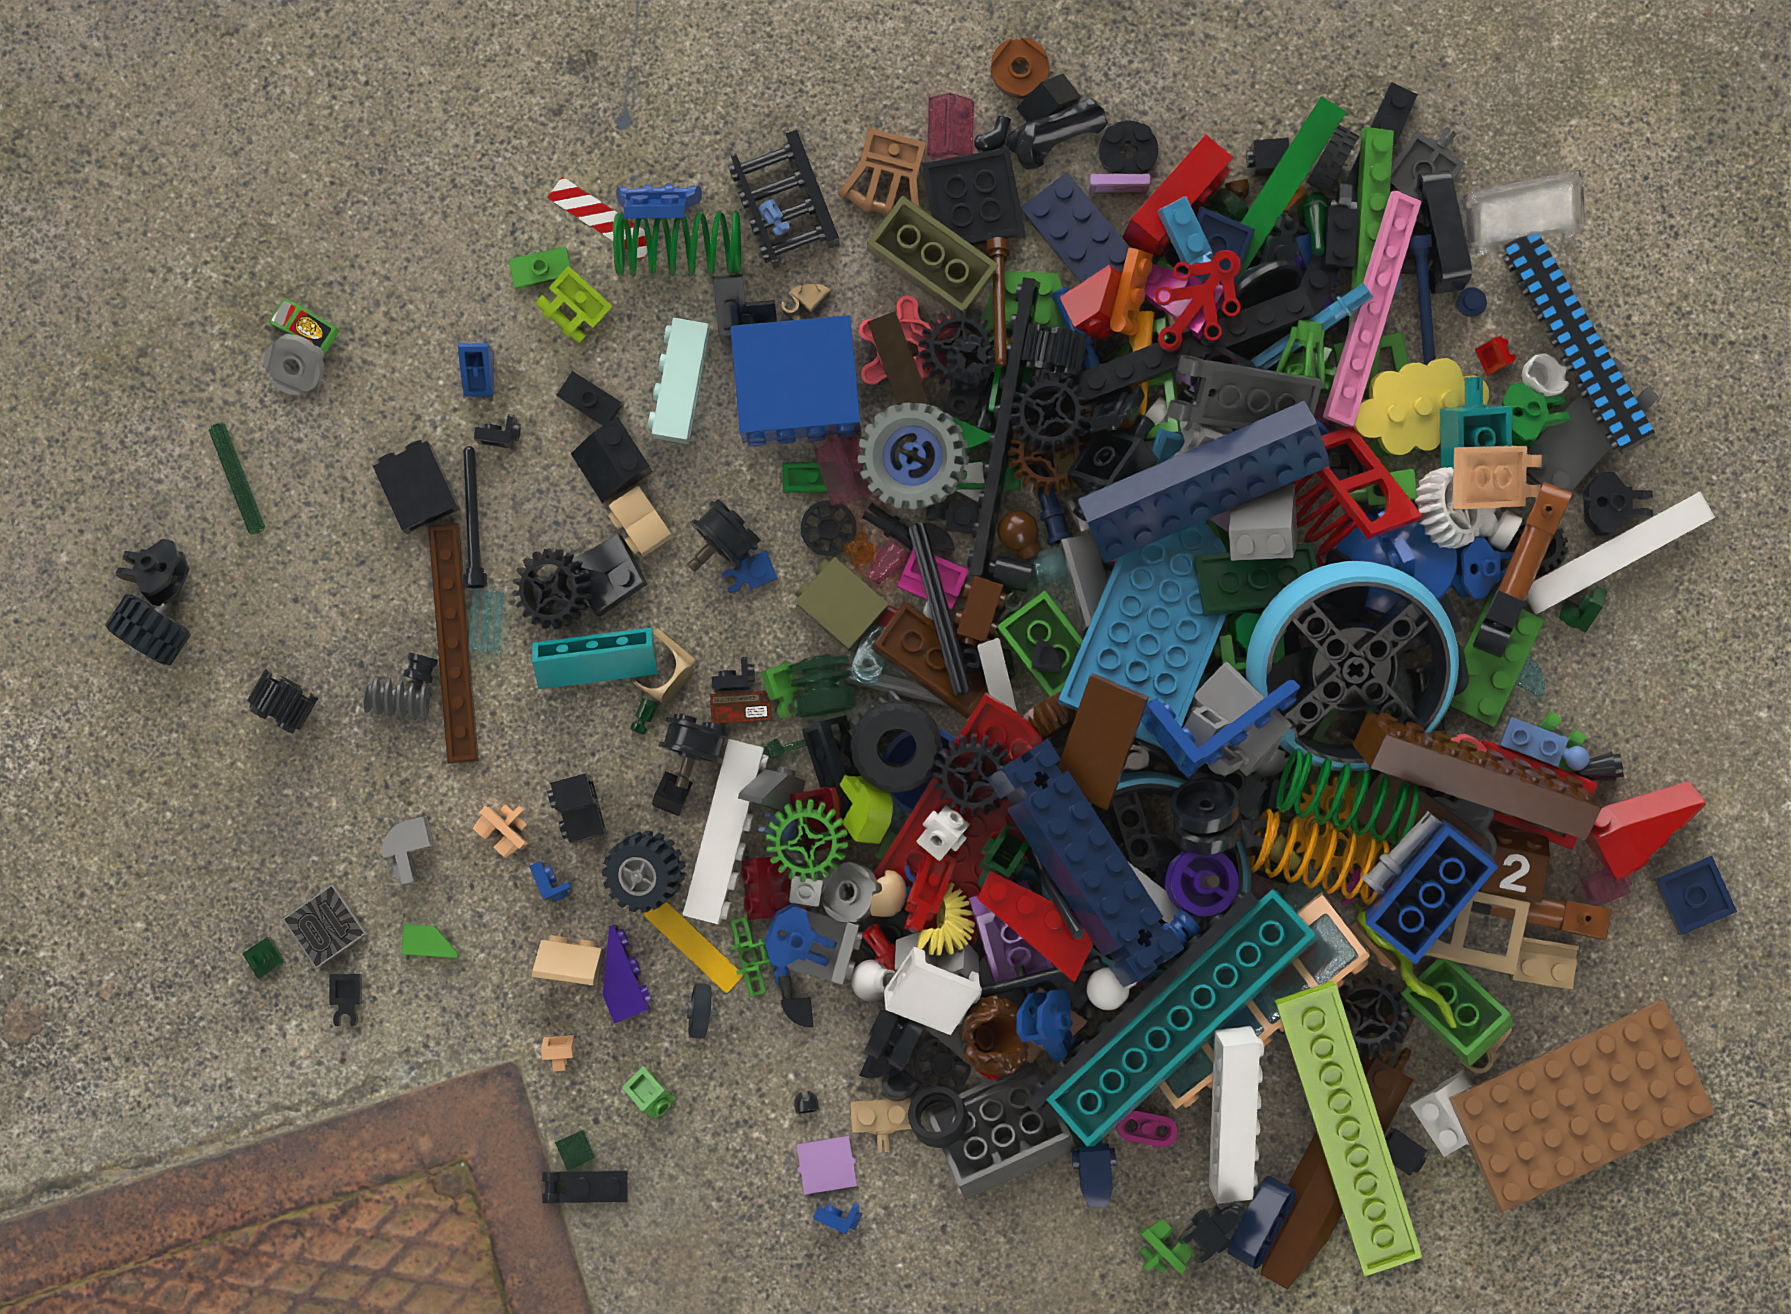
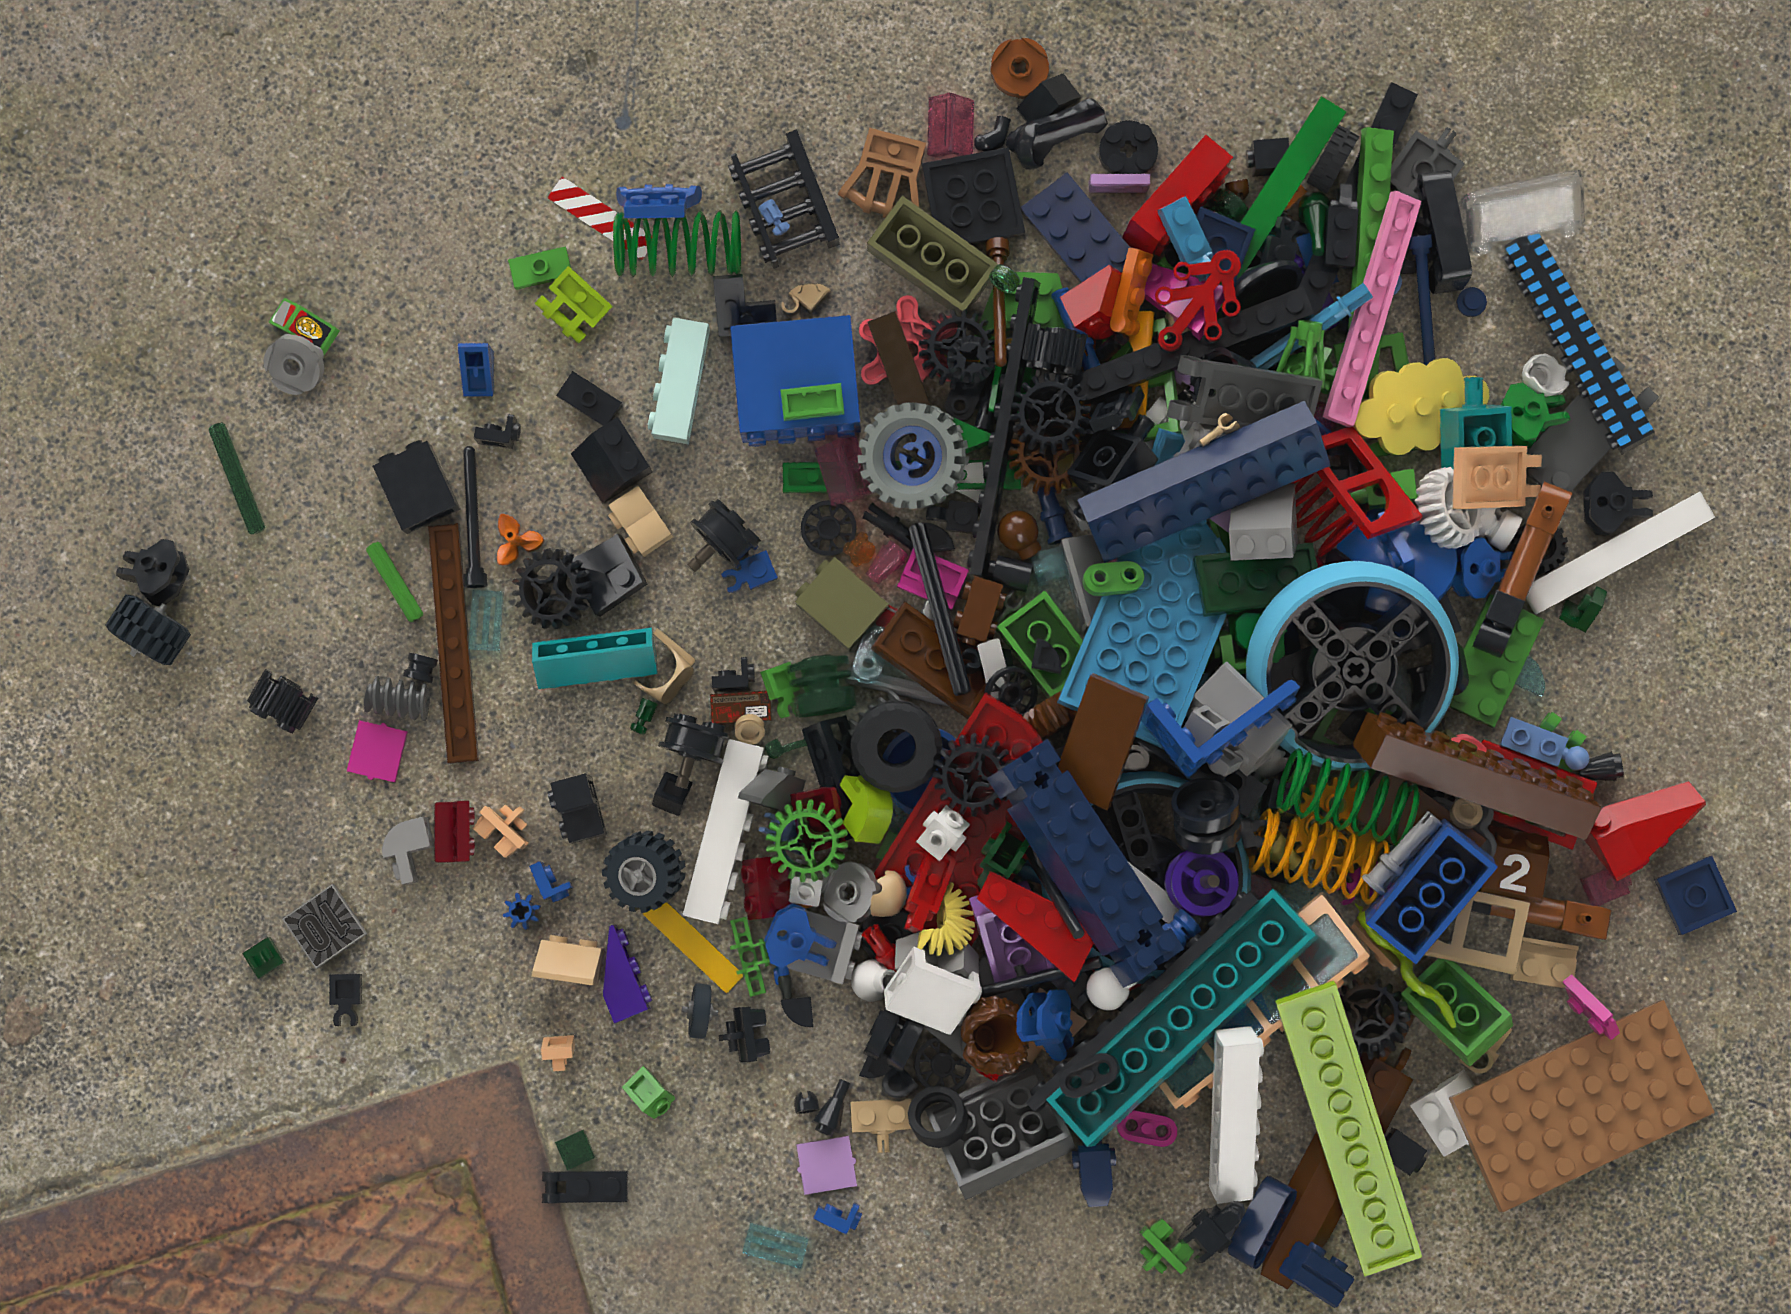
bright green tile [401,924,459,958] -> none
red tile [1475,335,1516,376] -> none
none -> dark pink piece [347,720,408,783]
none -> bright green axle [366,542,423,622]
none -> dark red bracket [434,801,475,863]
none -> orange plant [497,514,544,565]
none -> blue gear [503,893,541,930]
none -> black hips [719,1006,770,1062]
none -> tan tile [735,714,765,745]
none -> clear light blue tile [742,1222,809,1269]
none -> bright green plate [781,383,844,421]
none -> black cone [812,1079,851,1137]
none -> black wheel [984,666,1038,716]
none -> clear green tile [989,264,1020,293]
none -> black plate [1059,1053,1120,1098]
none -> bright green plate [1082,561,1144,596]
none -> tan hand [1199,413,1240,447]
none -> dark blue brick [1279,1241,1354,1308]
none -> tan tile [1450,798,1483,829]
none -> dark pink plate [1563,974,1620,1040]

